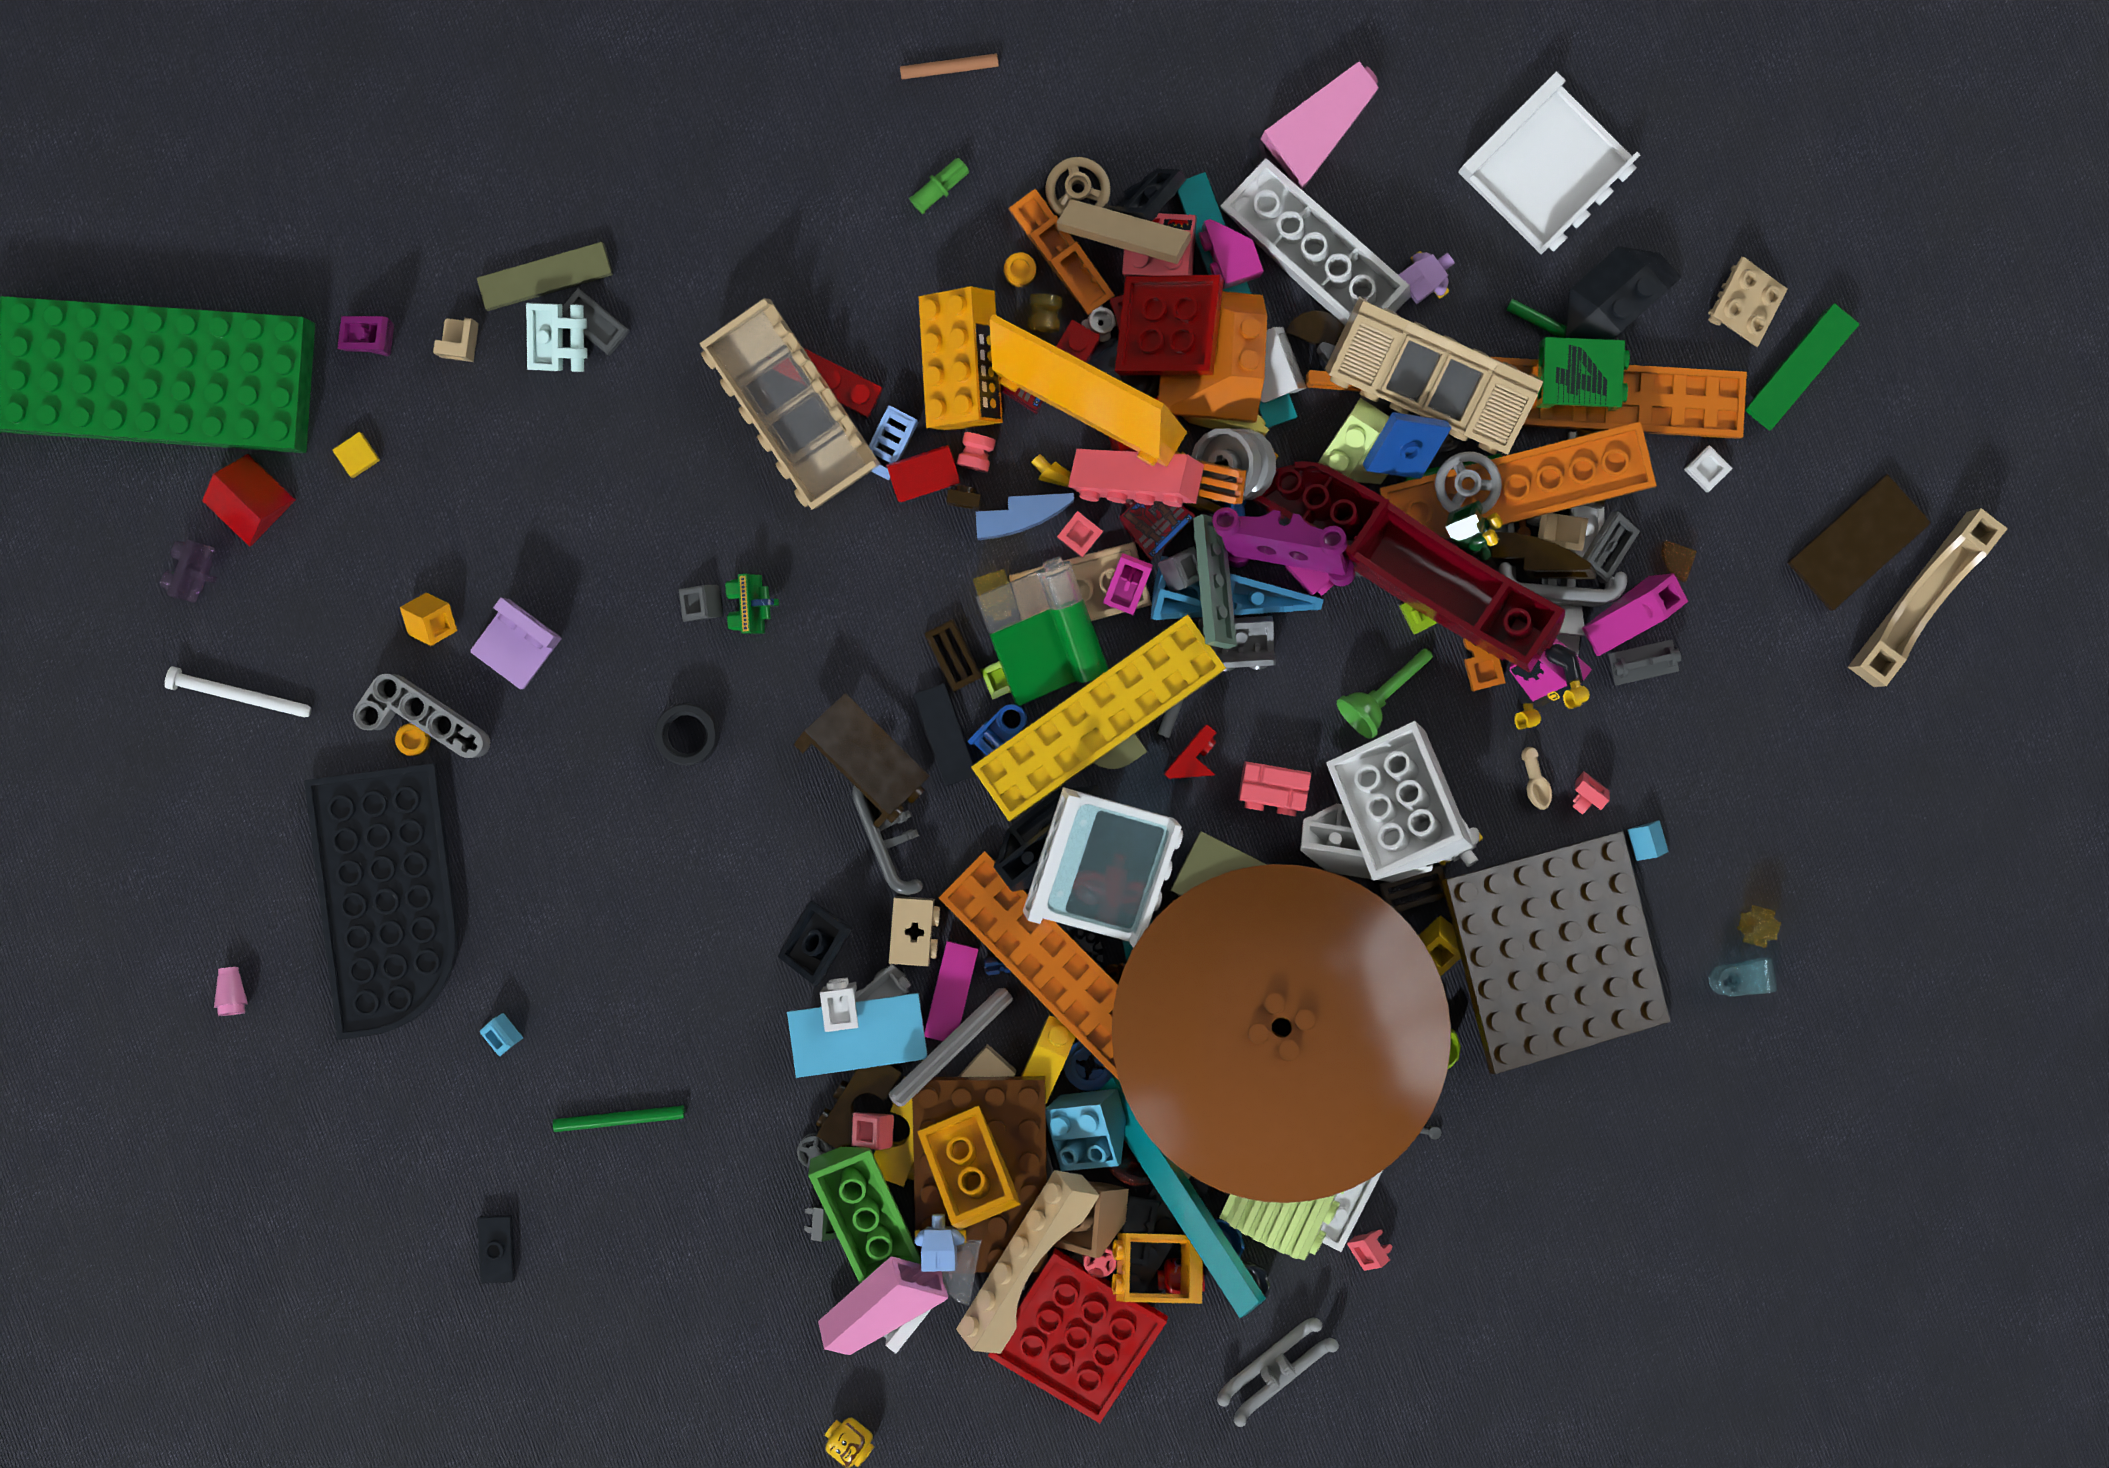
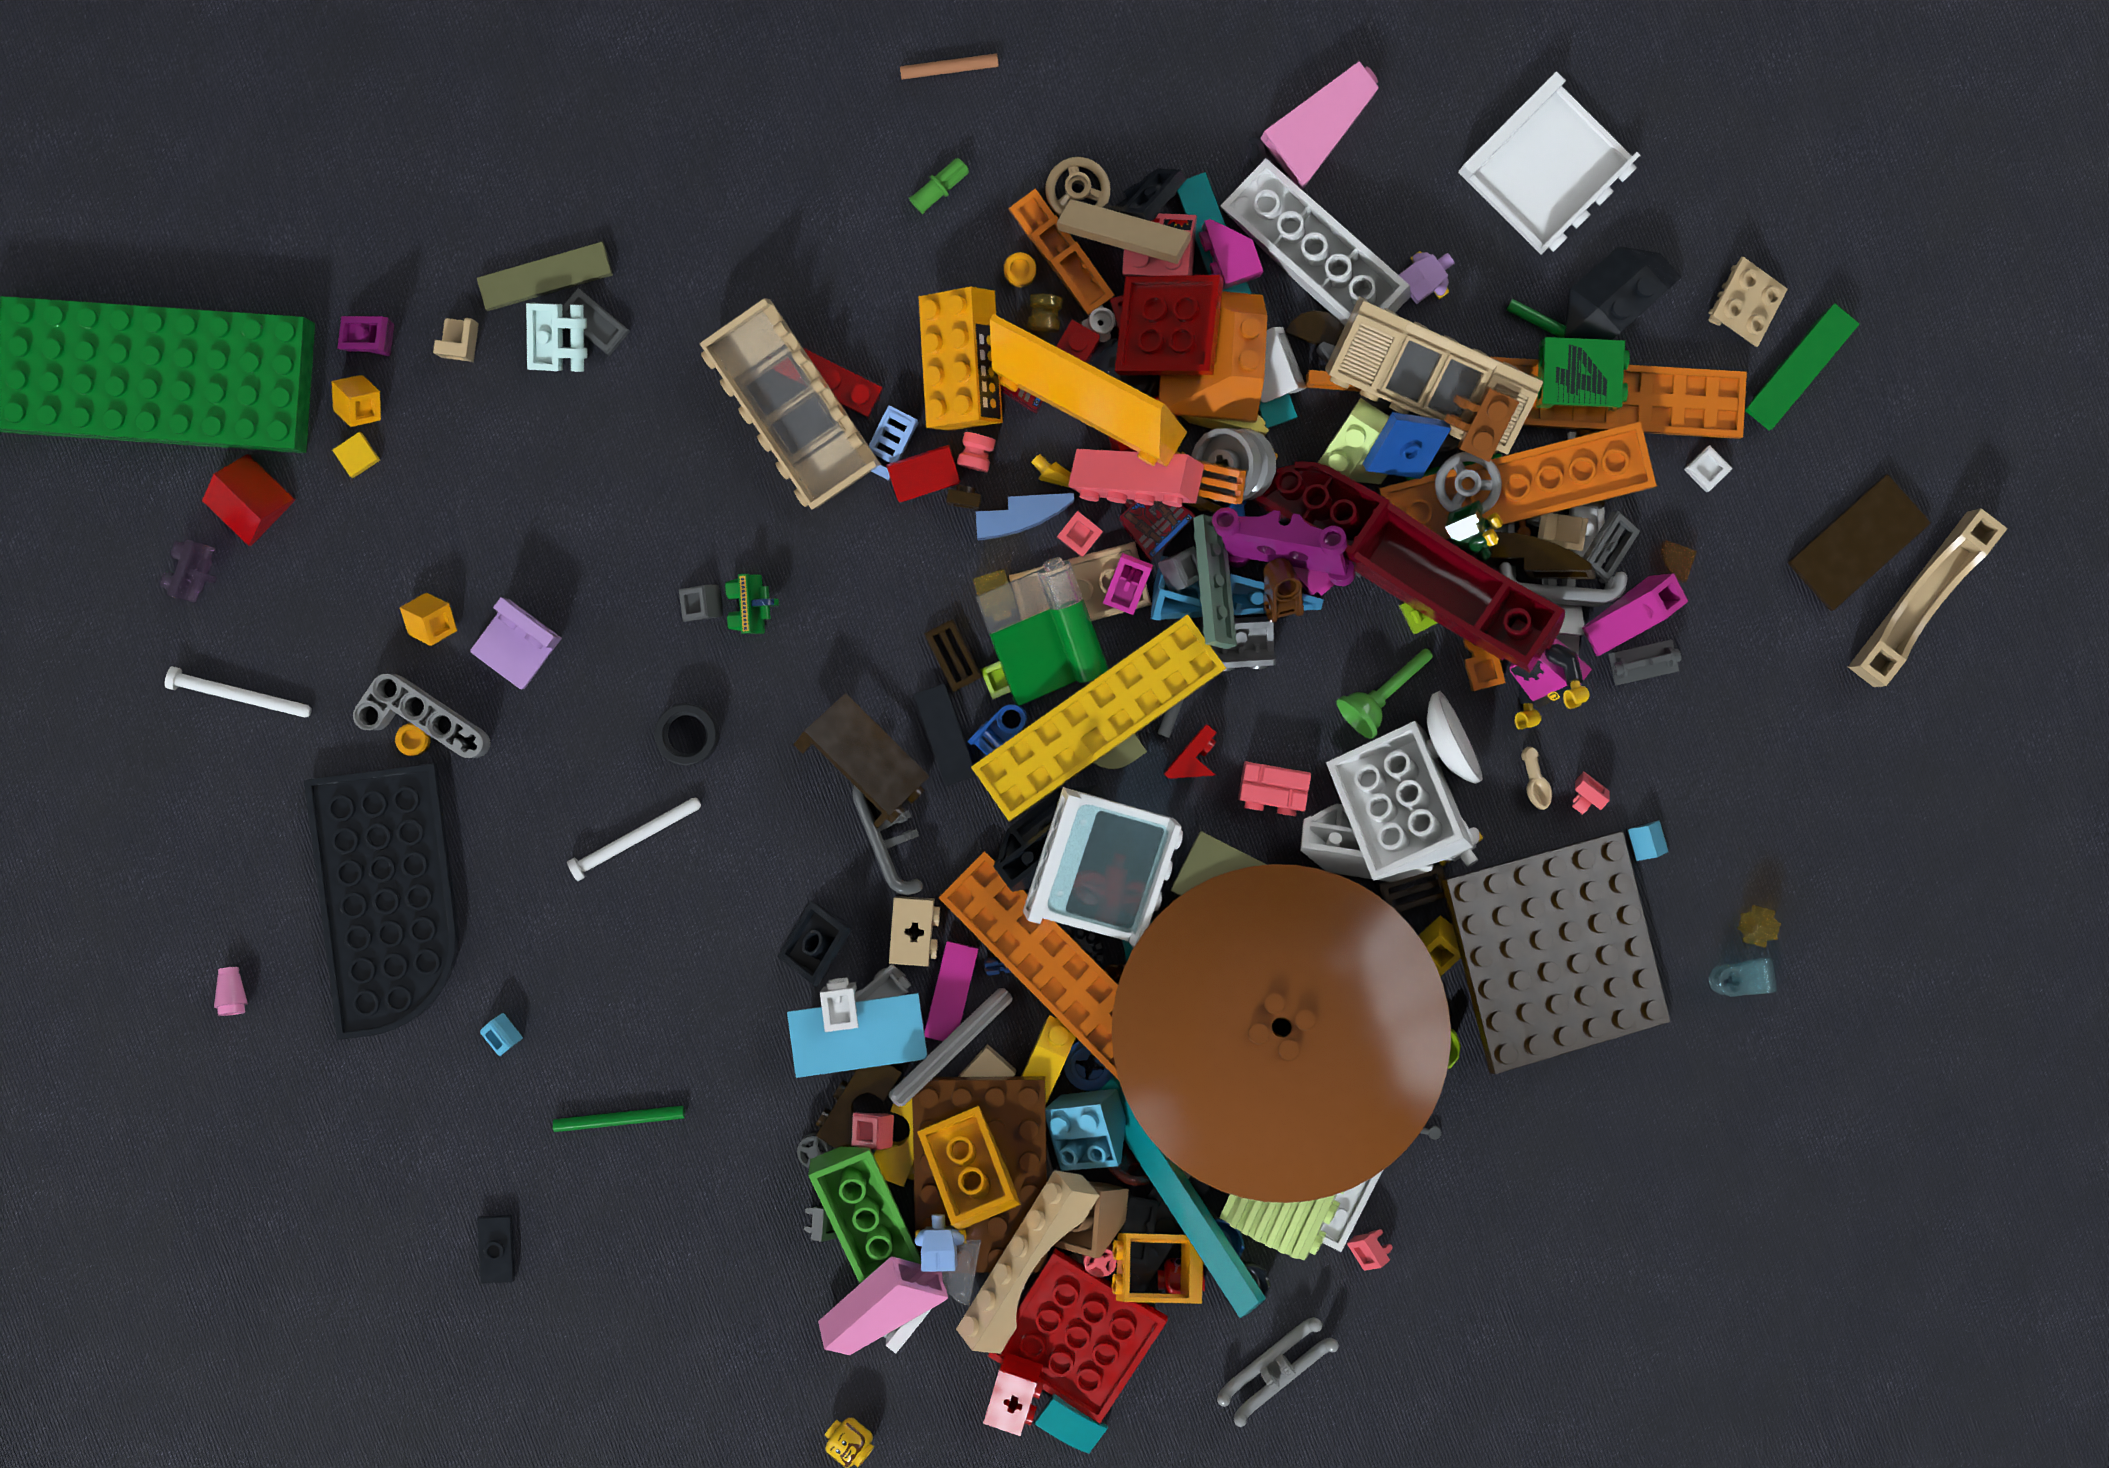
none -> light orange panel [332,375,381,427]
none -> white bar [567,798,701,881]
none -> brick [983,1352,1045,1436]
none -> teal slope [1034,1394,1108,1454]
none -> reddish brown piece [1263,558,1304,623]
none -> white dish [1426,691,1482,784]
none -> dark orange hinge [1444,386,1519,462]

